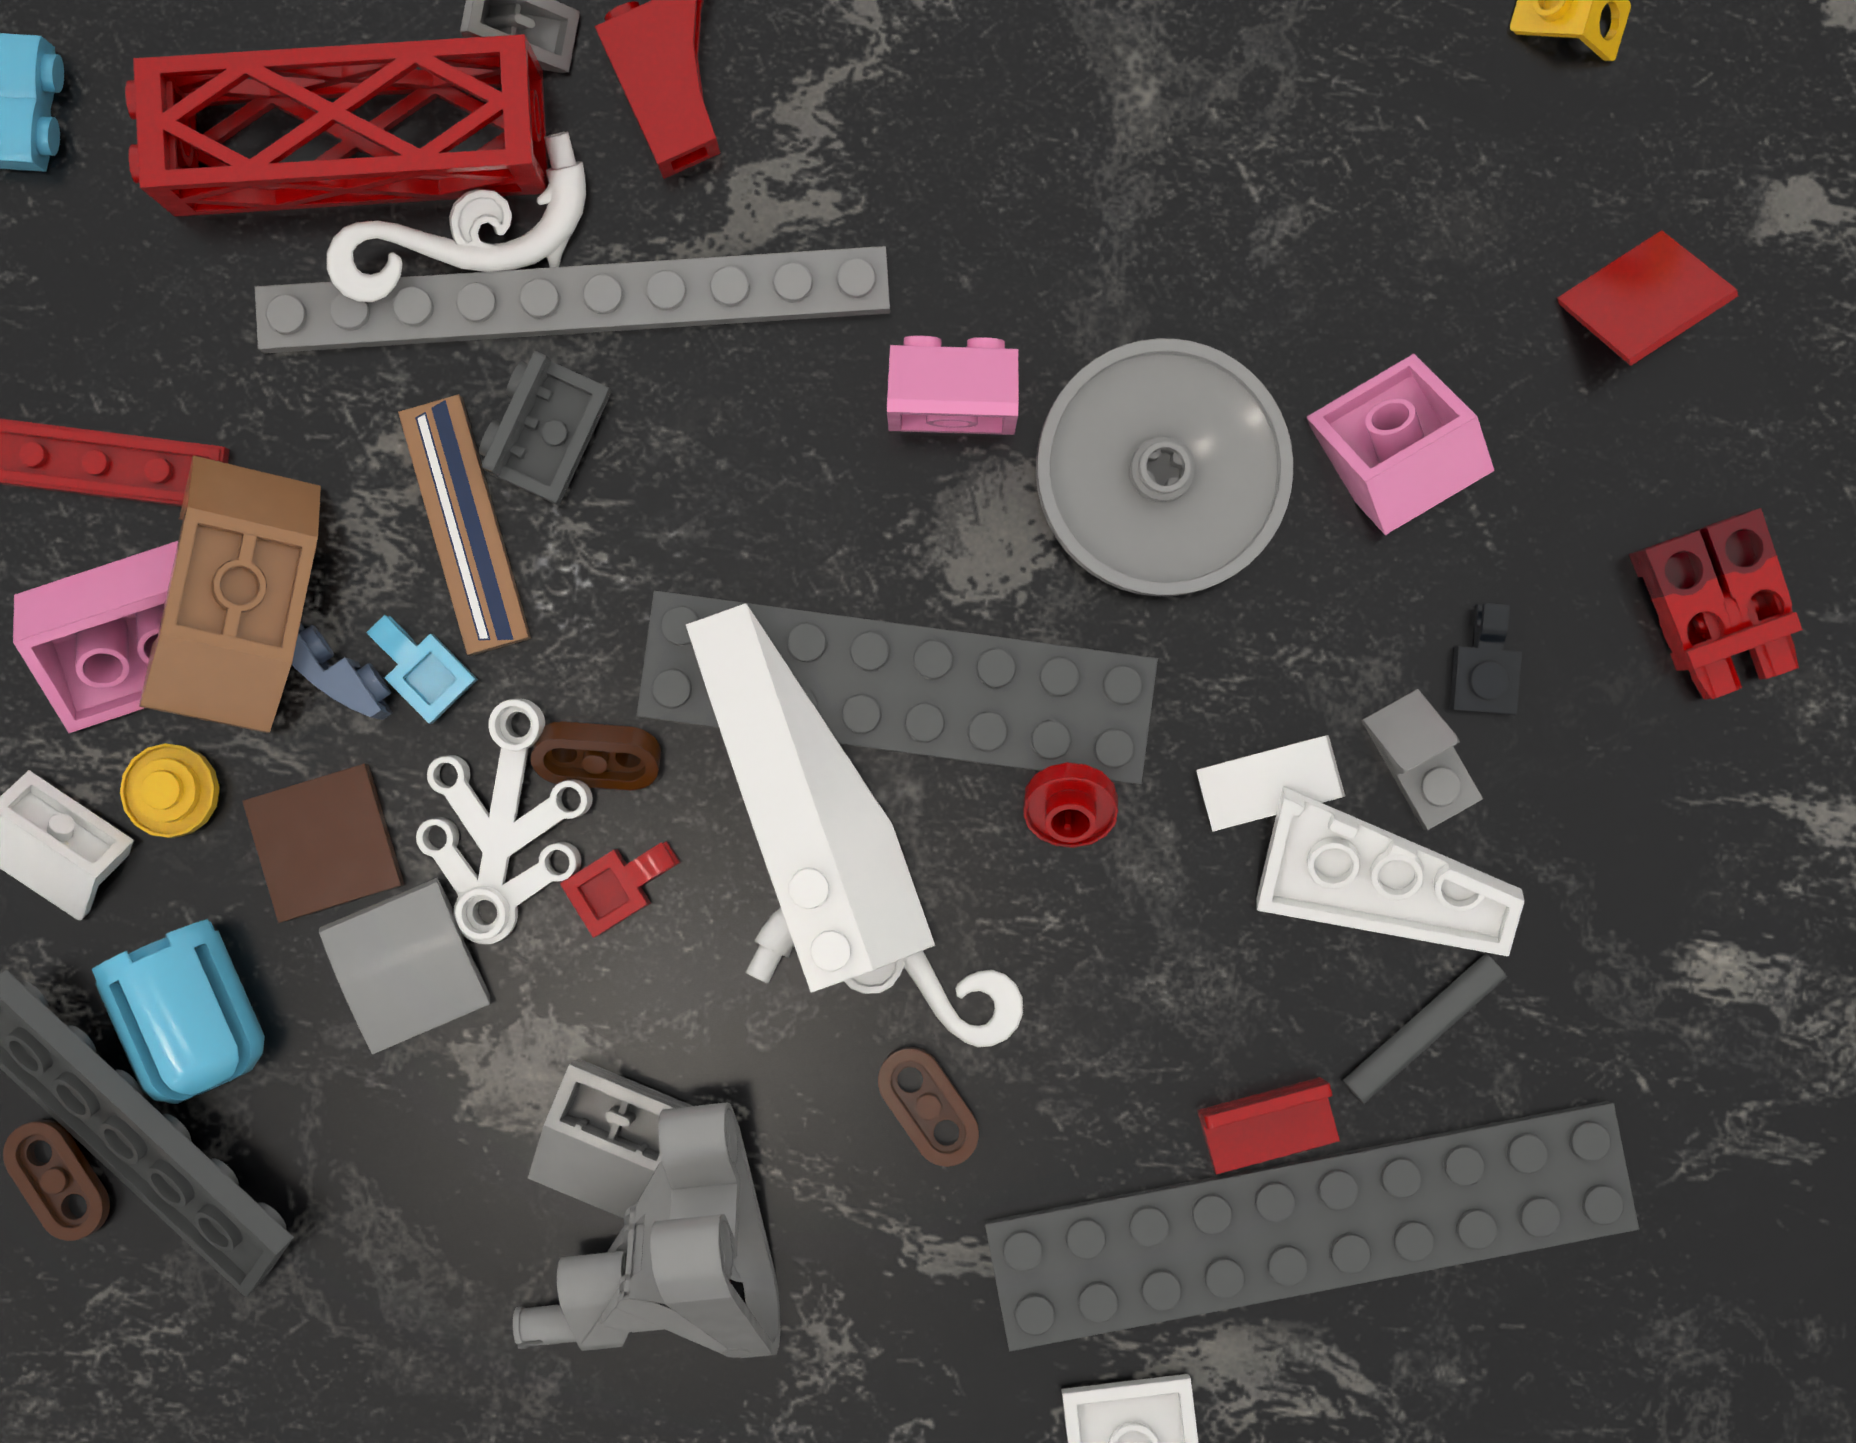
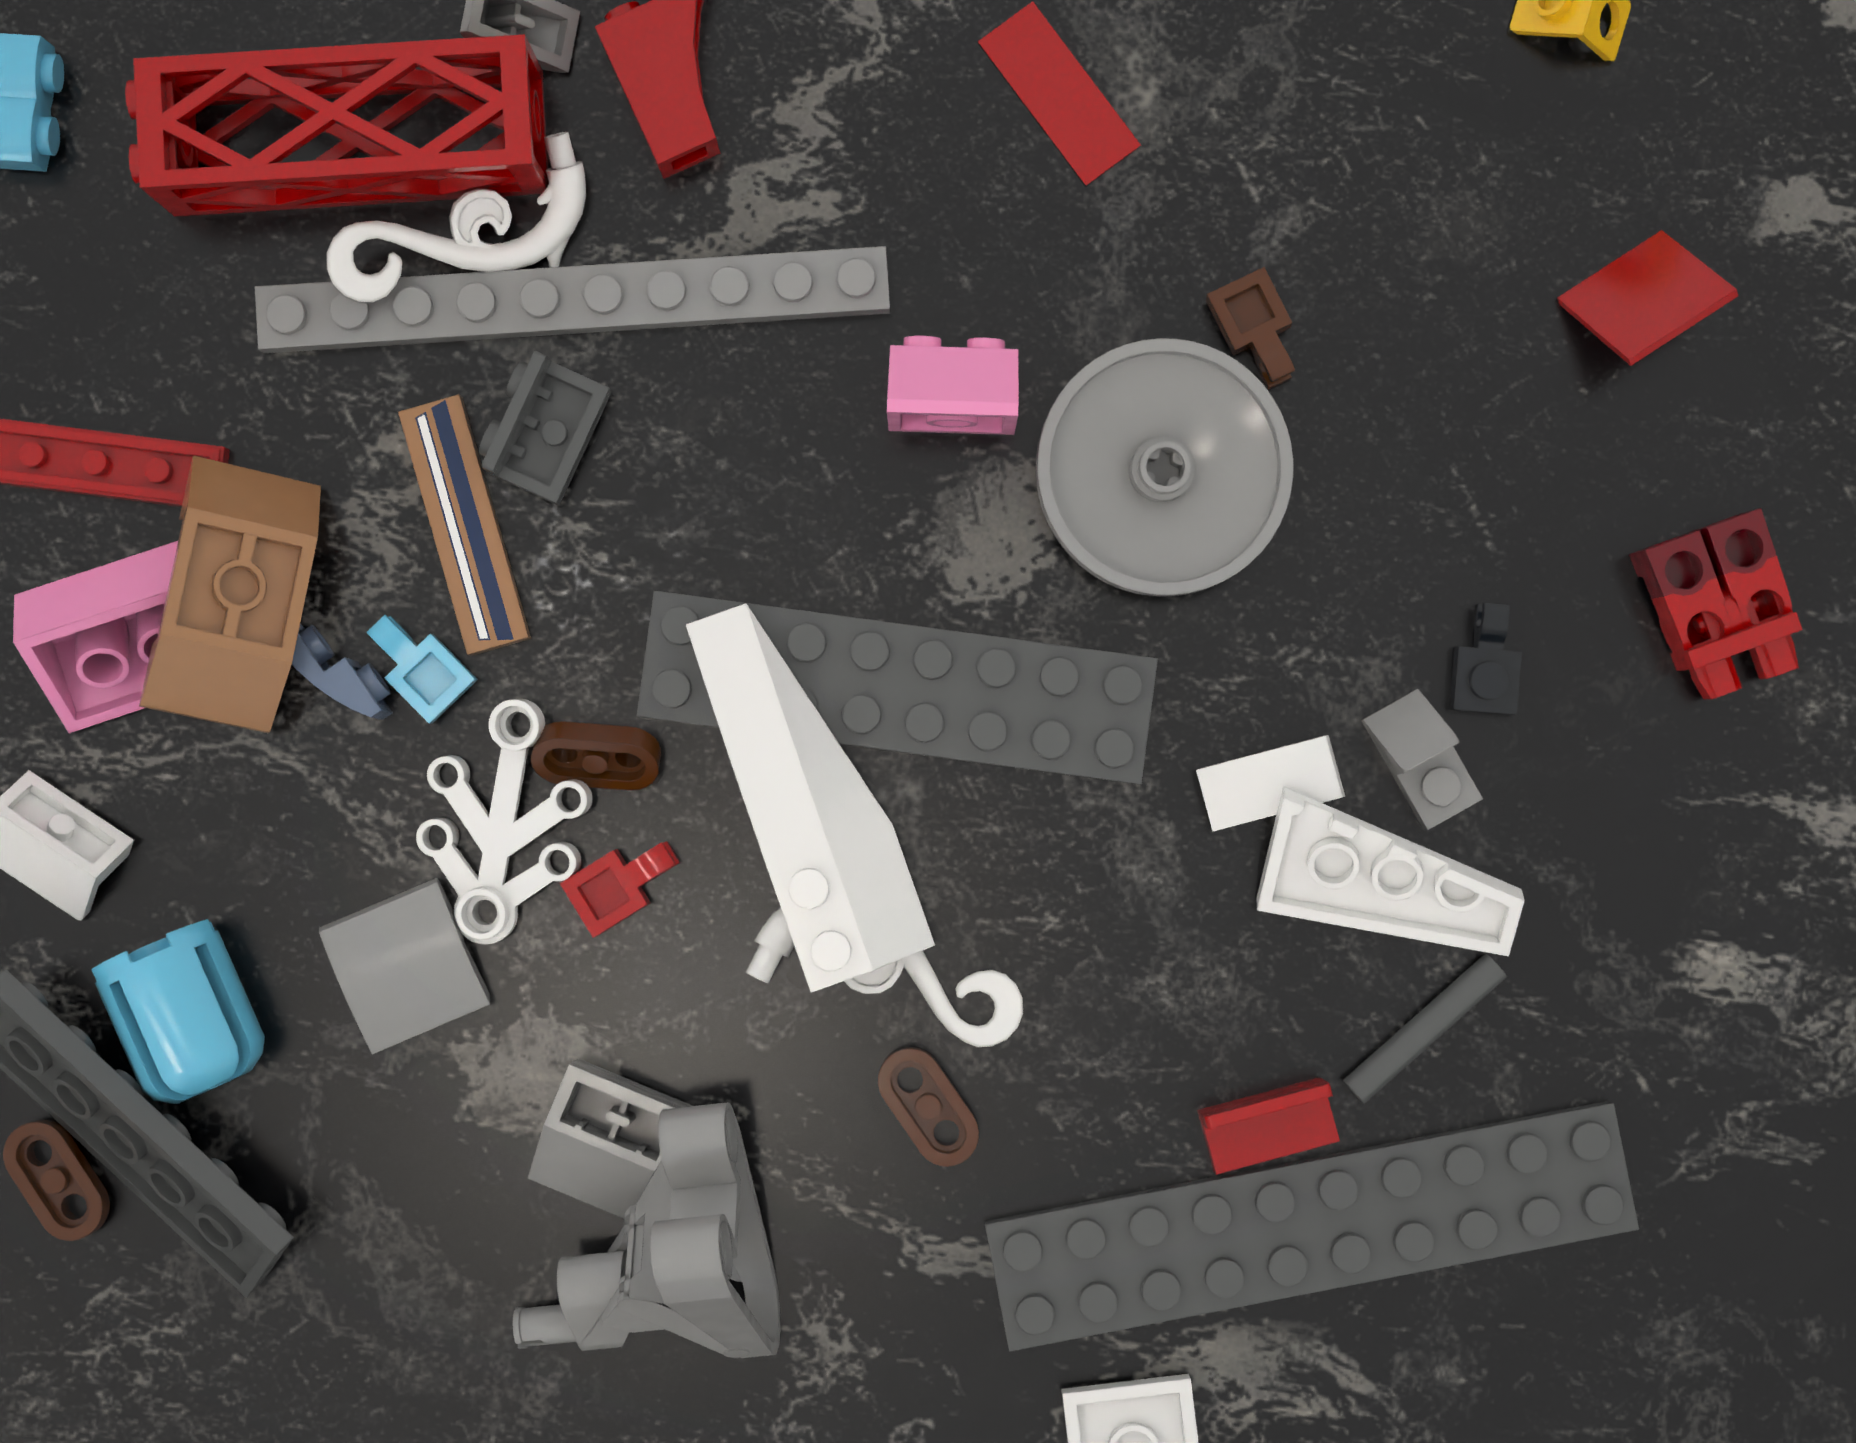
yellow plate [120,743,220,838] -> none
reddish brown tile [242,763,405,923] -> none
red plate [1023,762,1118,848] -> none
bright pink slope [1306,354,1495,535] -> none
none -> red sticker [978,1,1141,186]
none -> reddish brown plate [1206,267,1295,390]

